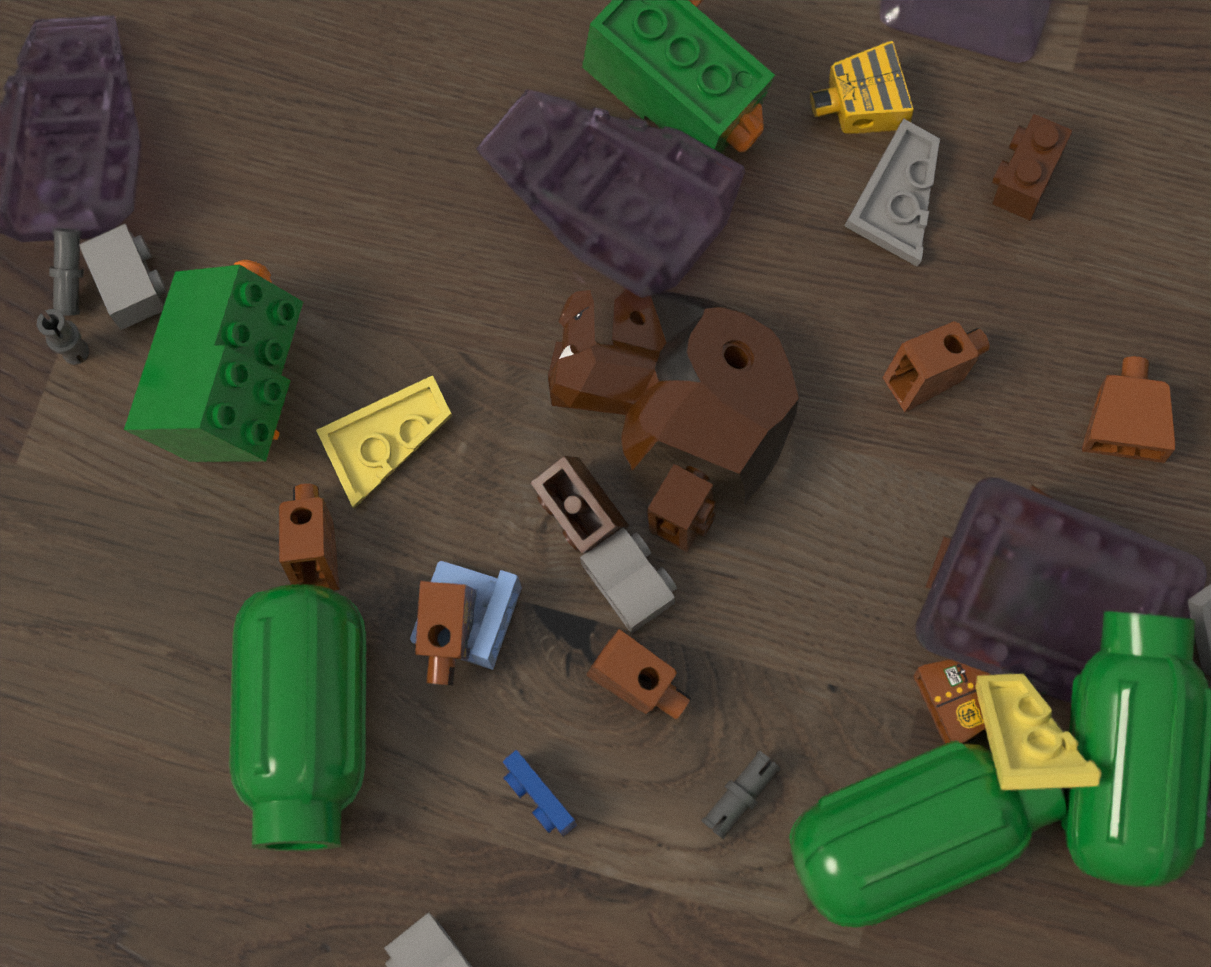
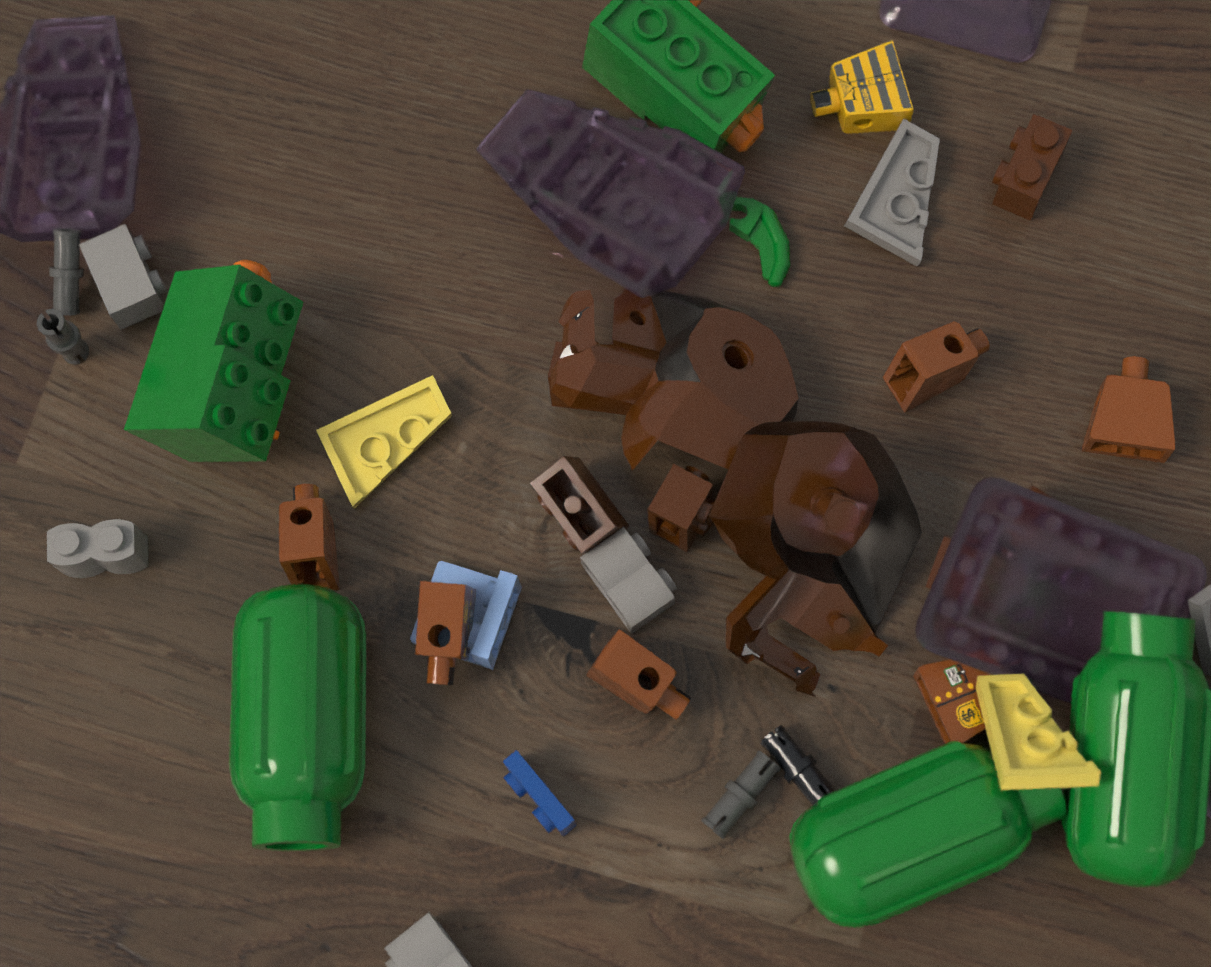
none -> light grey brick [47,519,148,578]
none -> reddish brown piece [709,421,922,697]
none -> green piece [729,197,790,288]
none -> black pin [760,725,836,805]

